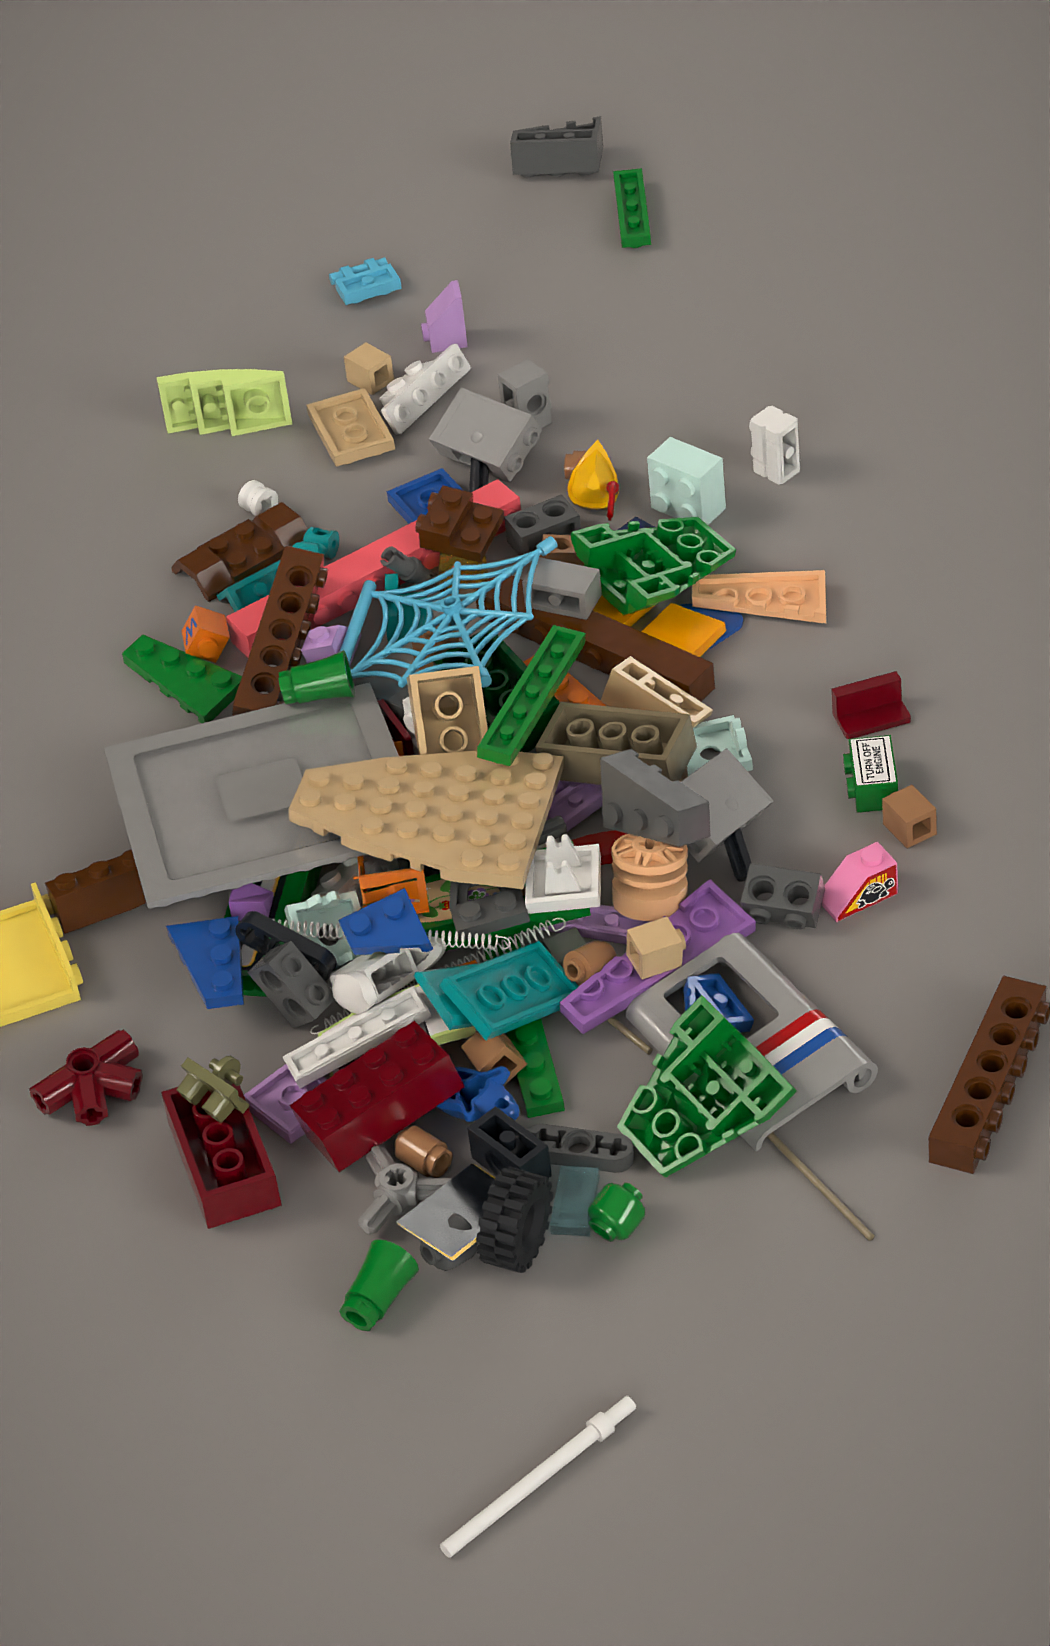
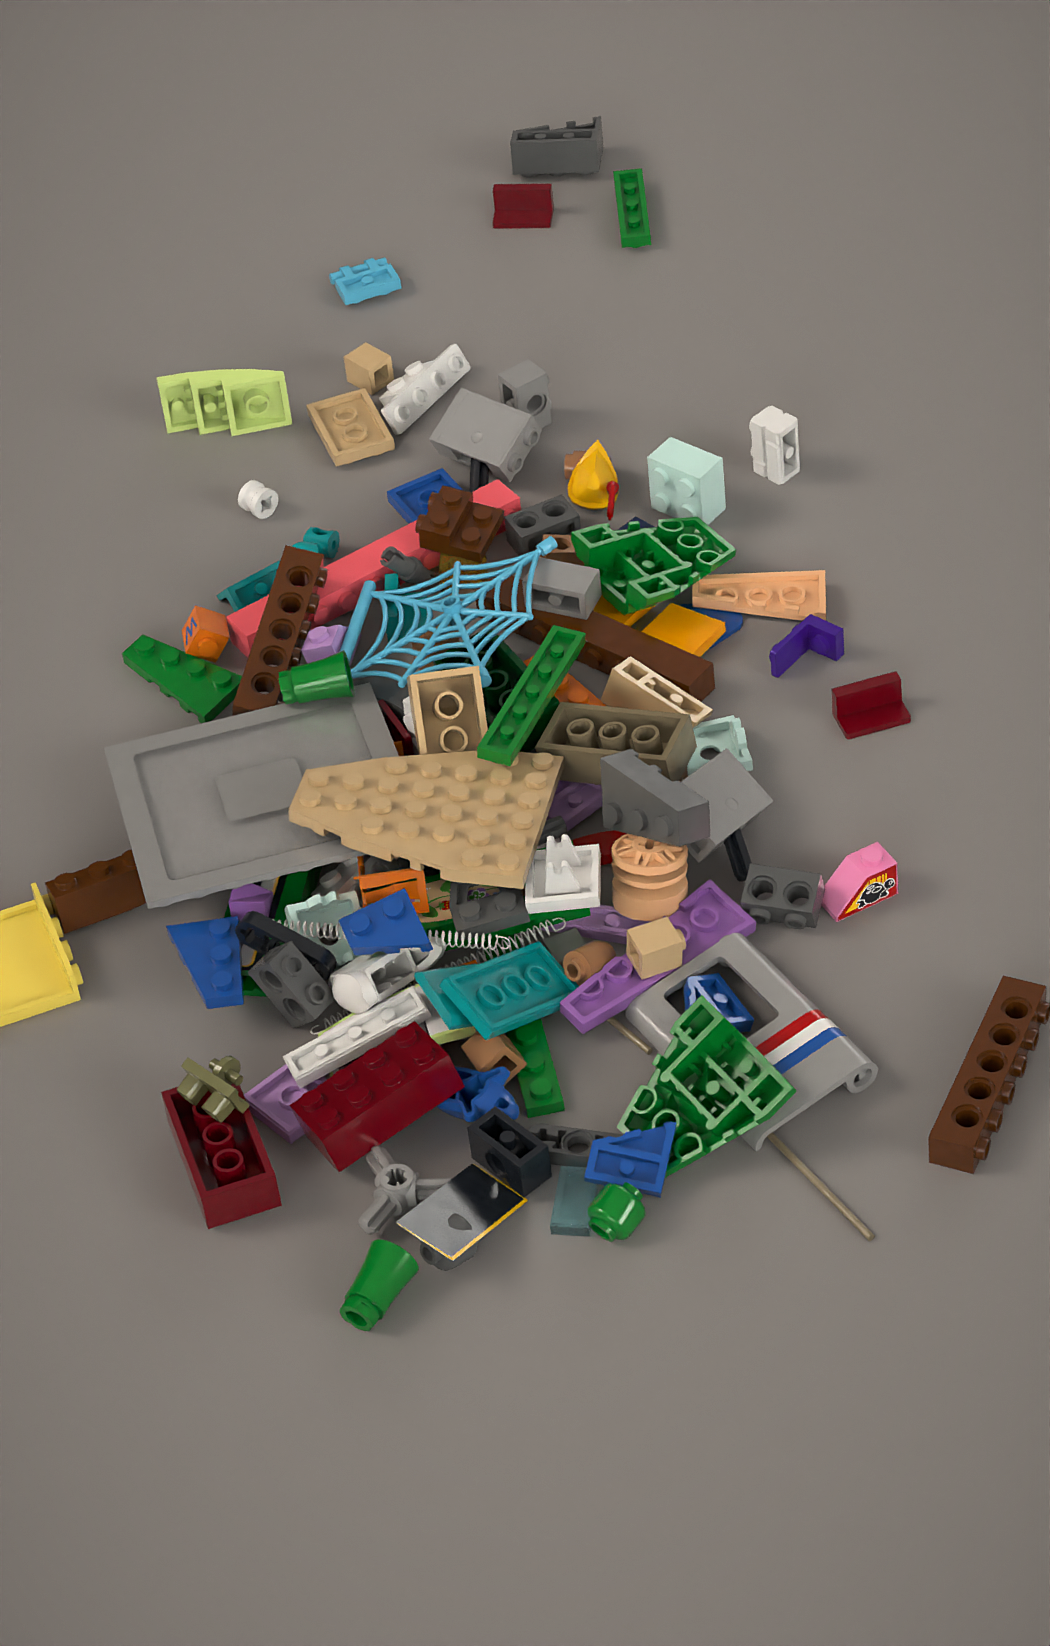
dark red piece [29,1029,143,1126] -> none
reddish brown piece [171,502,308,602] -> none
medium nougat brick [395,1126,453,1178] -> none
lavender slope [421,280,468,353] -> none
white bar [440,1396,636,1558] -> none
black tyre [476,1167,553,1273] -> none
brick [843,735,898,813] -> none
medium nougat brick [882,785,937,848] -> none
none -> dark red panel [492,183,554,229]
none -> blue wing [584,1121,676,1198]
none -> dark purple bracket [769,614,844,678]

